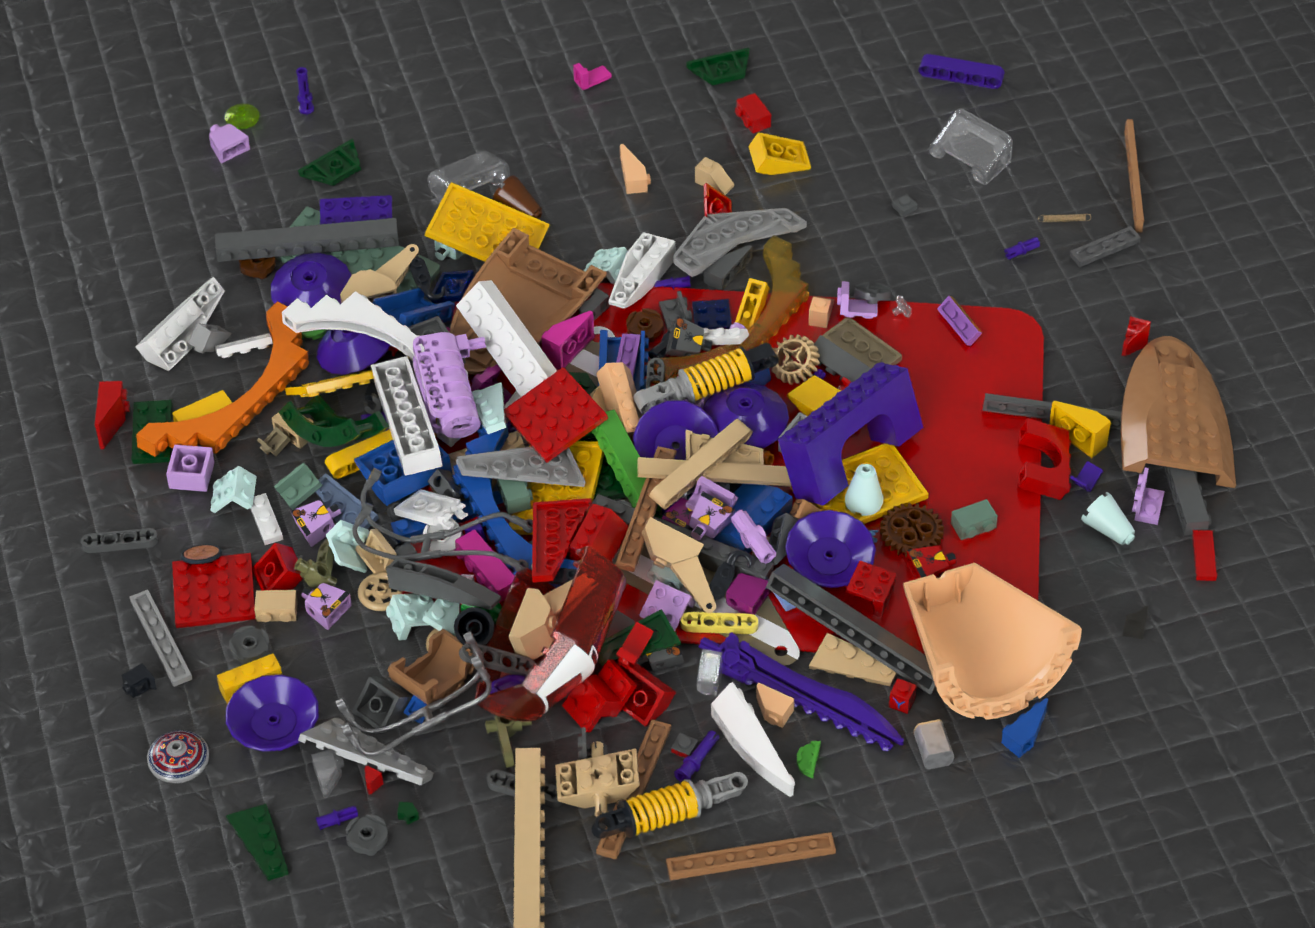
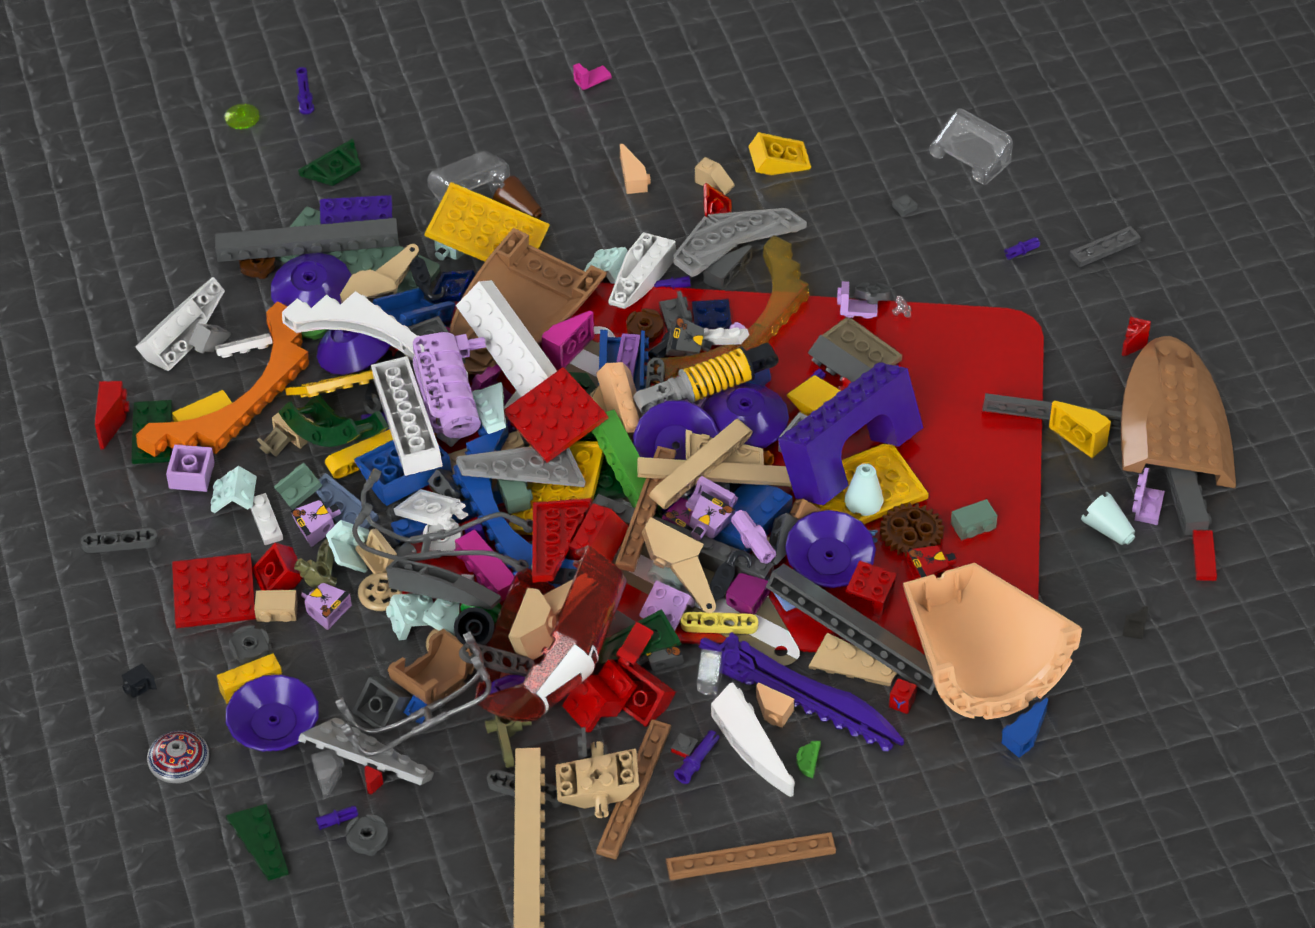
light grey plate [130,590,193,687] -> none
nougat wheel [181,544,222,564] -> none
lavender torso [209,124,250,163] -> none
dark green piece [397,802,419,825] -> none
dark grey leg [579,288,610,320] -> none
piece [592,772,748,839] -> none
dark green wing [686,47,750,86] -> none
red brick [735,93,771,134] -> none
yellow slope [735,278,770,335] -> none
tan gear [772,334,820,385] -> none
light nougat slope [809,296,834,328] -> none
flat silver piece [914,719,954,770] -> none
dark purple beam [919,54,1005,89] -> none
medium lavender plate [937,295,982,346] -> none
red arch [1018,418,1071,500] -> none
tan piece [1038,214,1091,222] -> none
dark purple bracket [1070,461,1104,492] -> none
medium nougat tile [1124,119,1144,233] -> none

